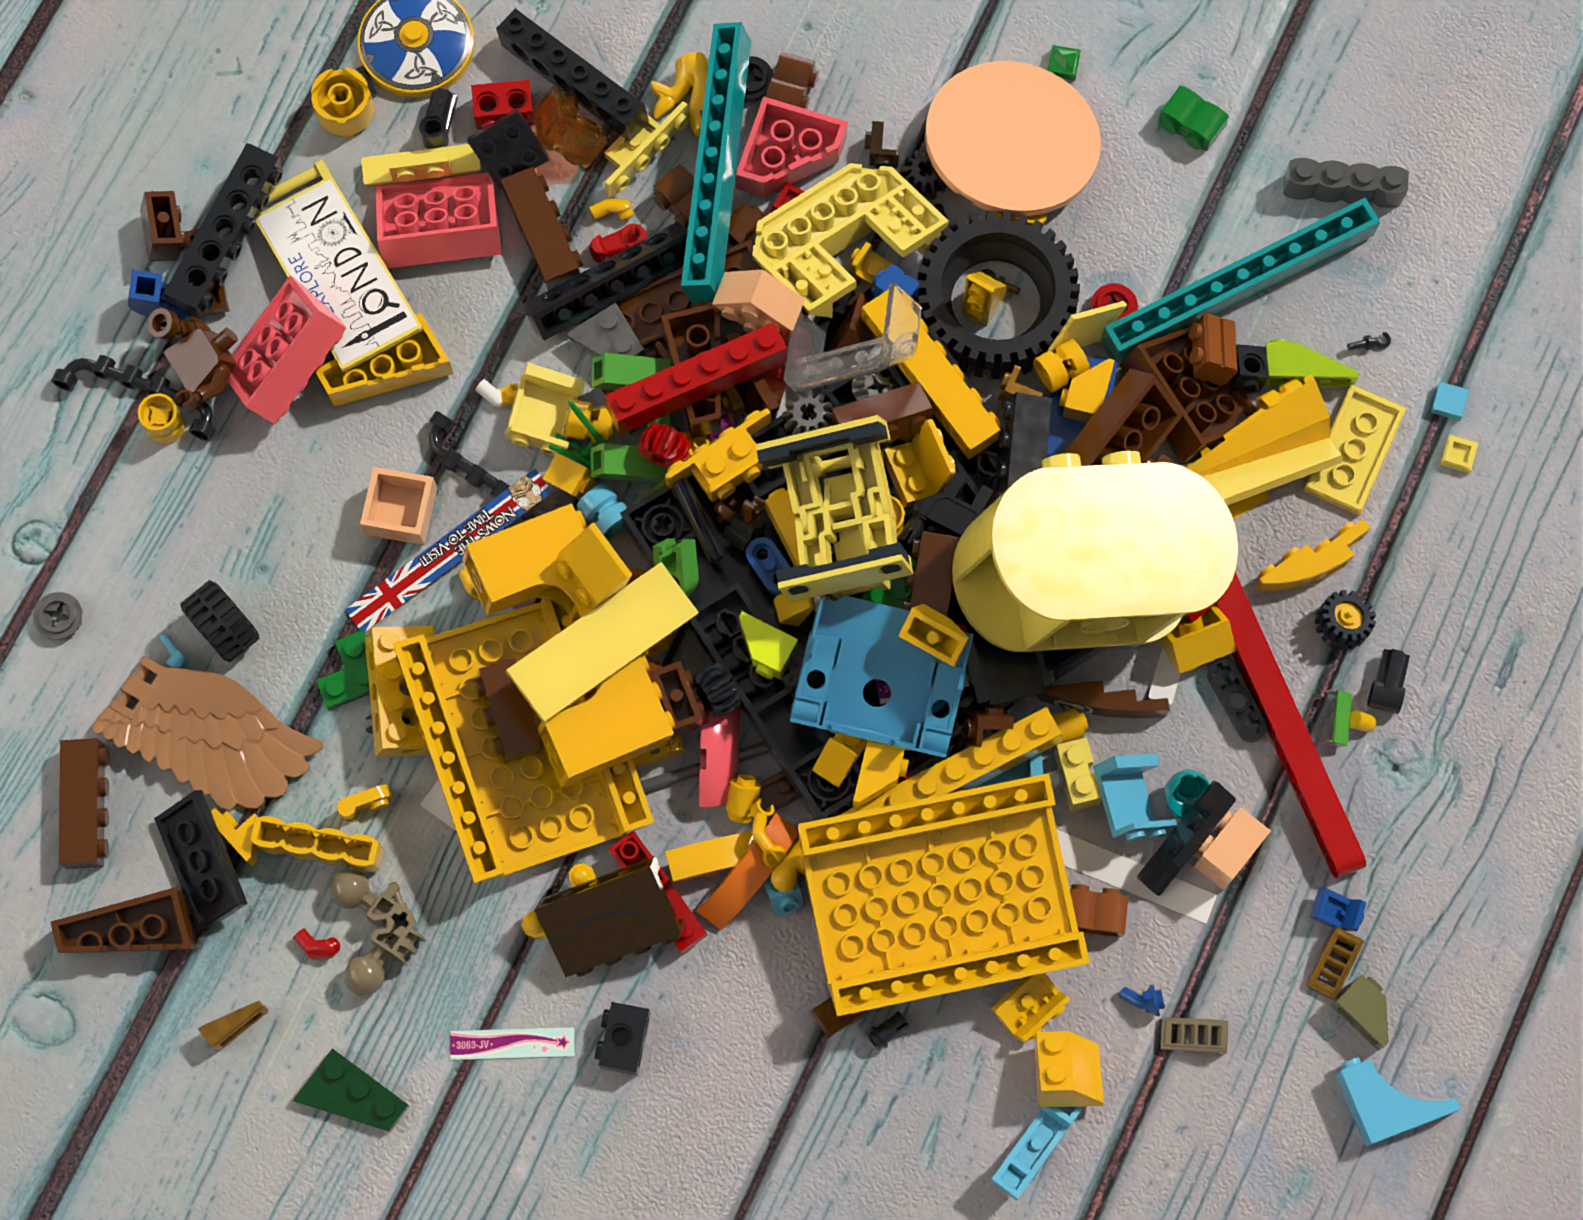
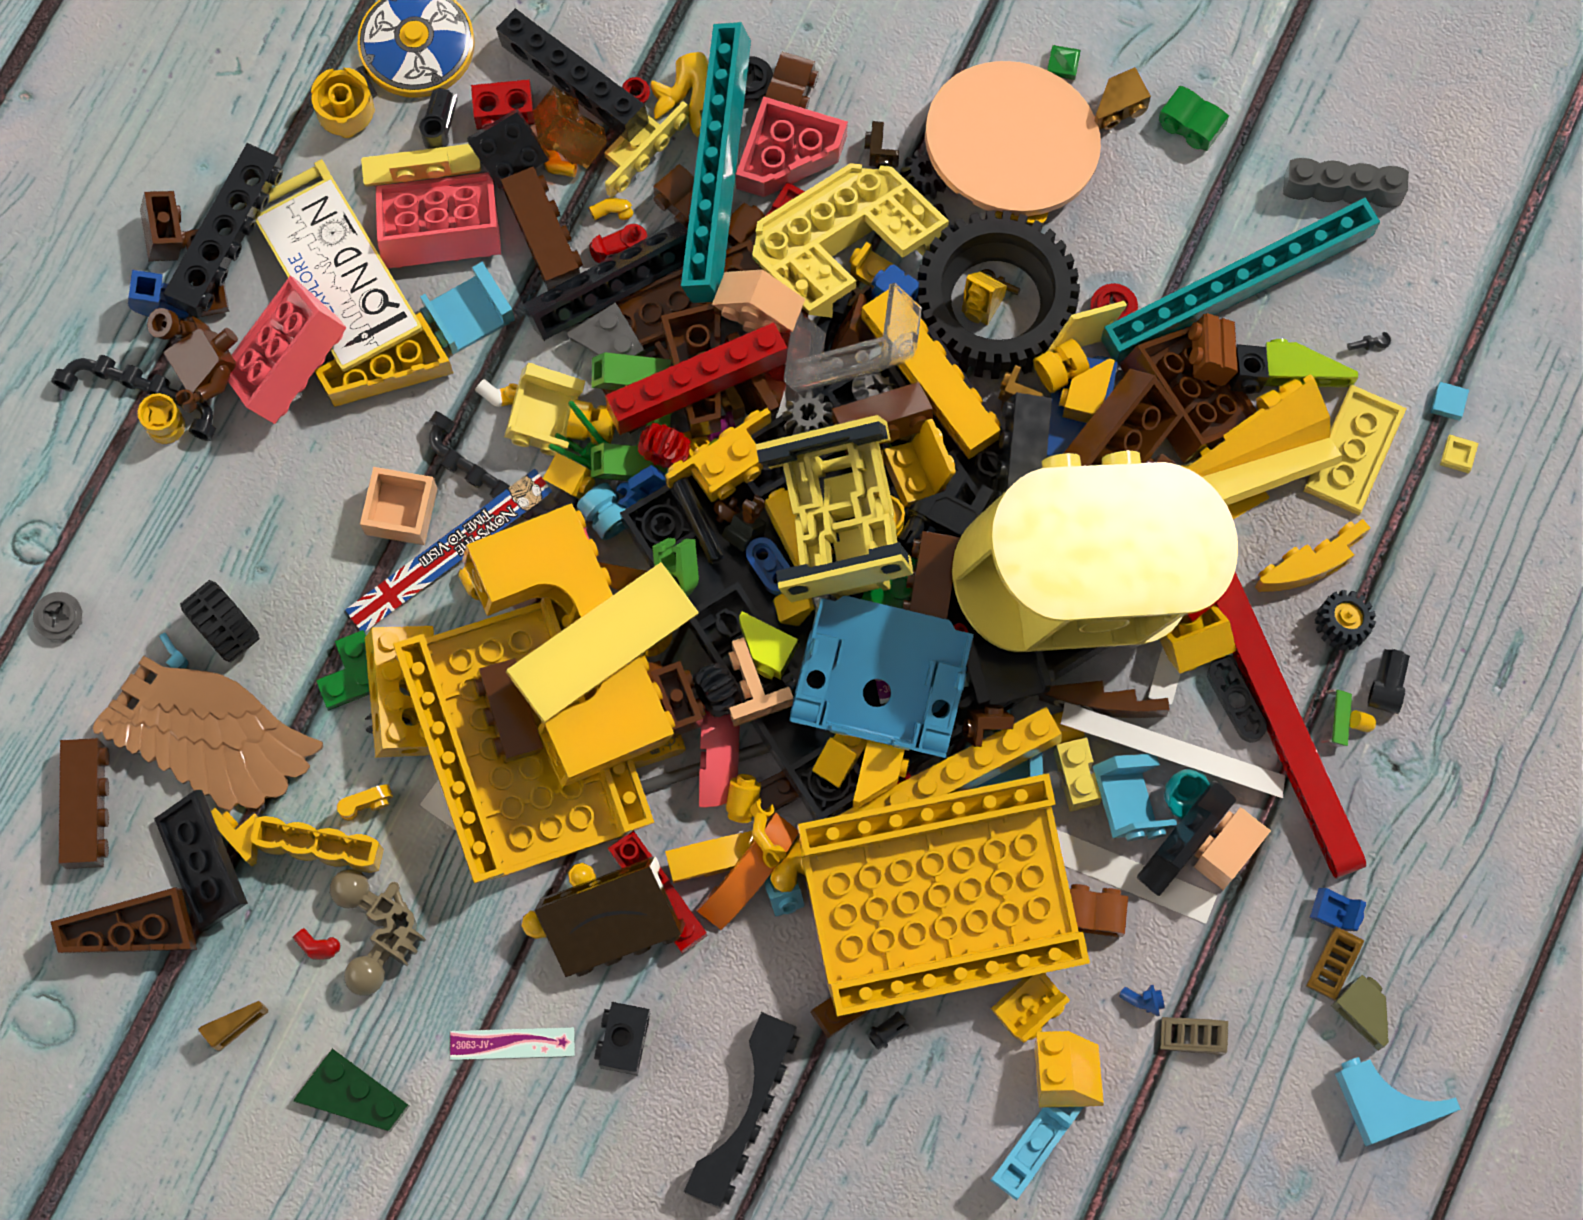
yellow slope [556,523,632,609] -> none
yellow slope [898,604,969,667] -> none
none -> medium azure panel [420,261,515,355]
none -> arm [542,142,577,177]
none -> blue plate [616,465,666,508]
none -> red plate [622,77,650,103]
none -> black arch [684,1012,800,1209]
none -> light nougat bracket [728,637,794,727]
none -> white sticker [1061,702,1285,798]
none -> pearl gold slope [1094,67,1151,130]

